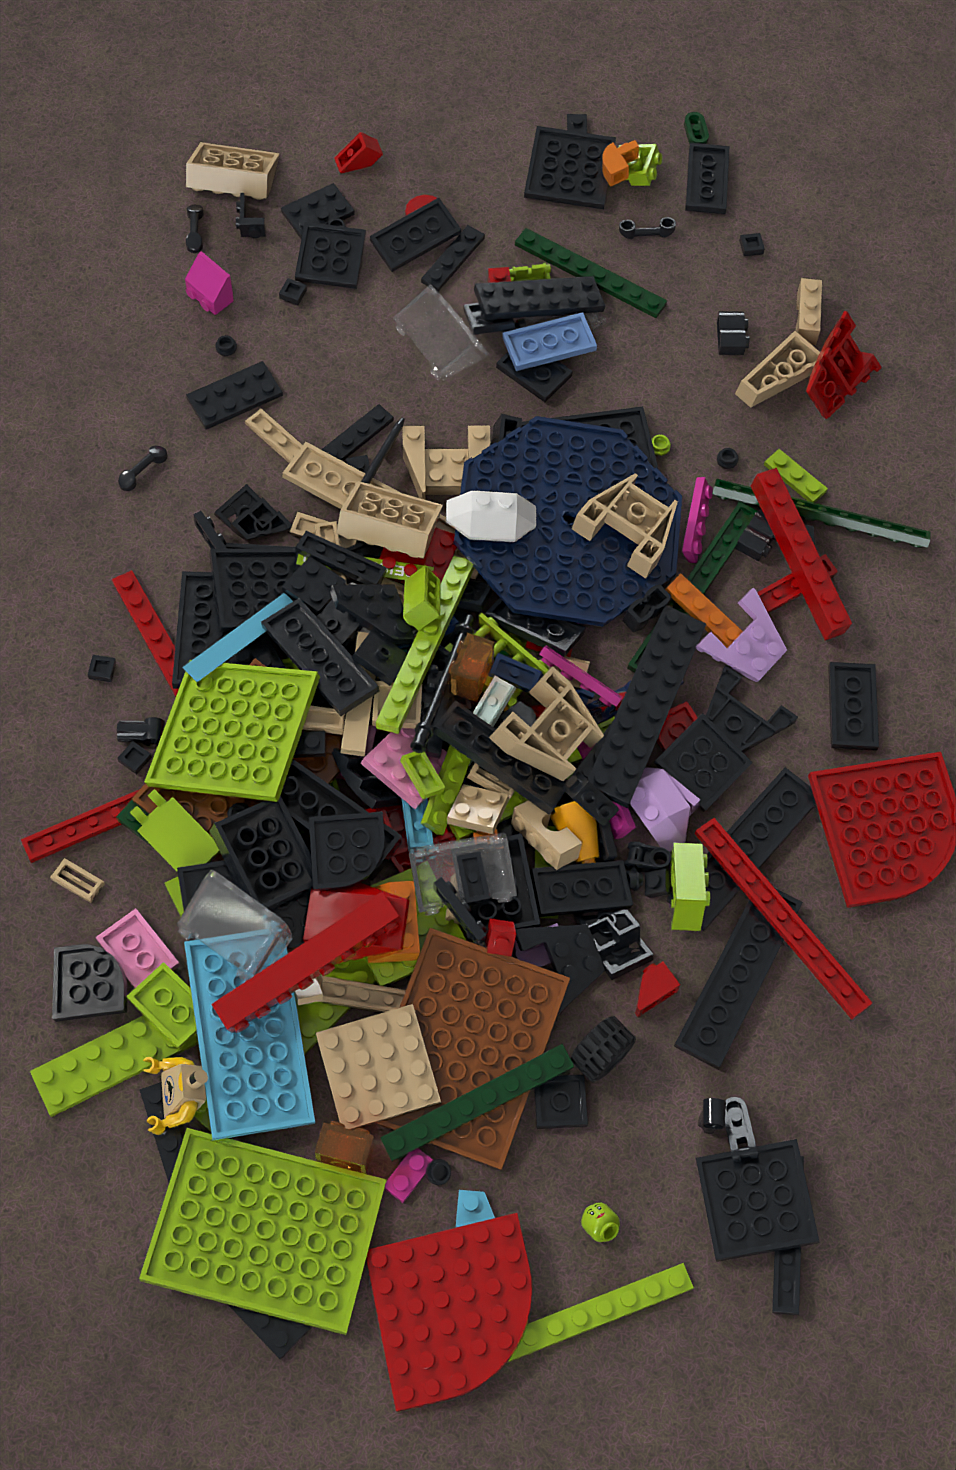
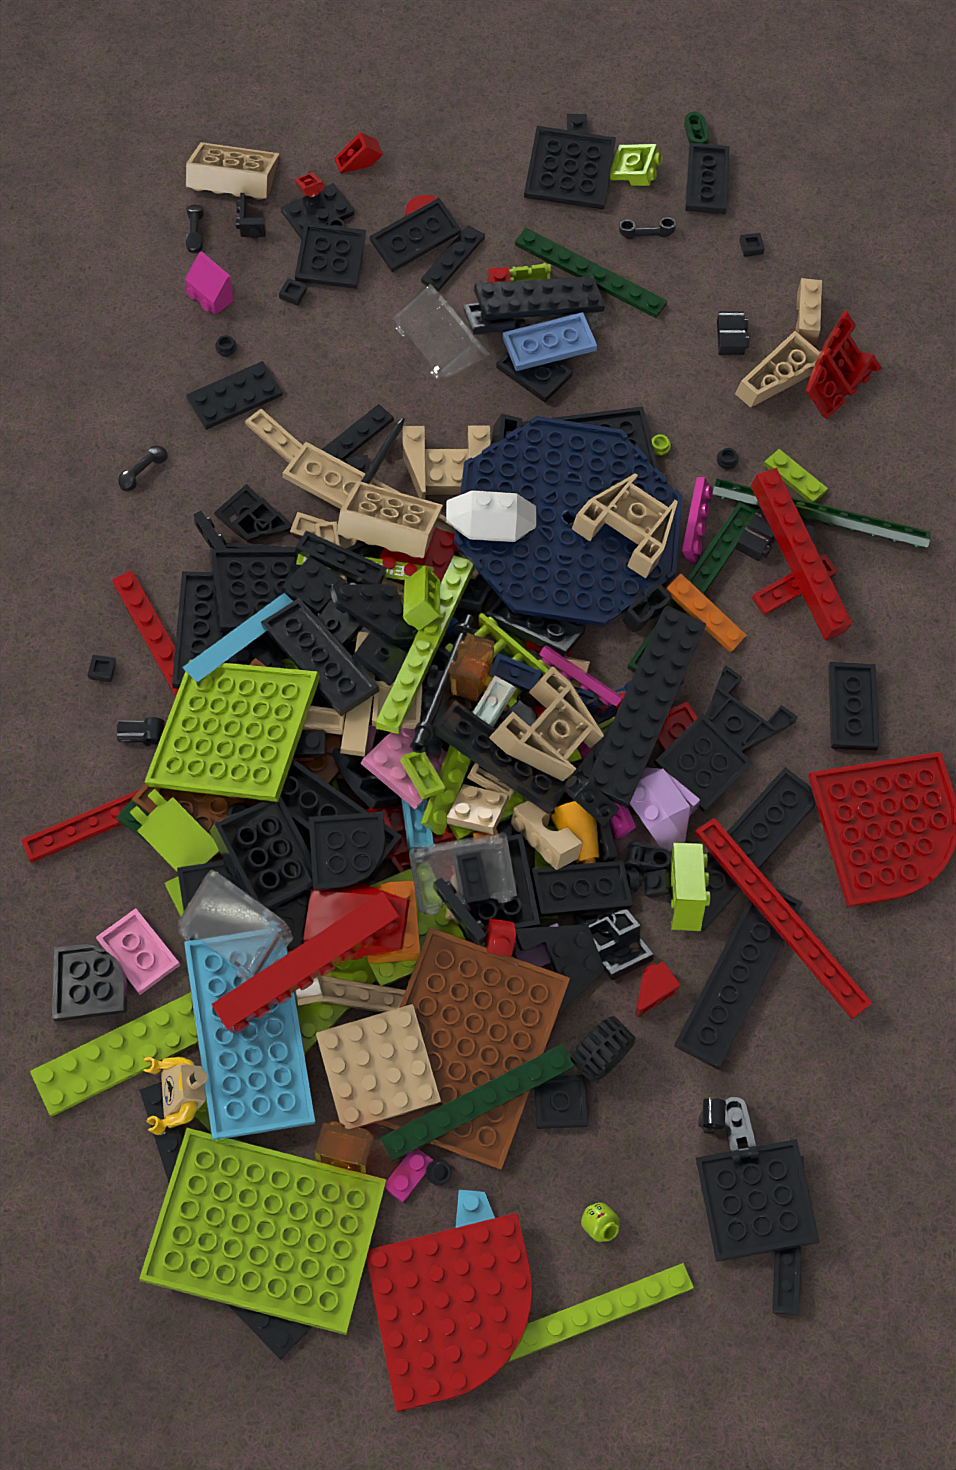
tan tile [50,858,105,903] -> none
black plate [117,741,152,775] -> none
lime plate [127,962,197,1050] -> none
orange brick [602,140,639,187] -> none
lavender wing [696,588,787,682] -> none
none -> red plate [294,172,325,197]

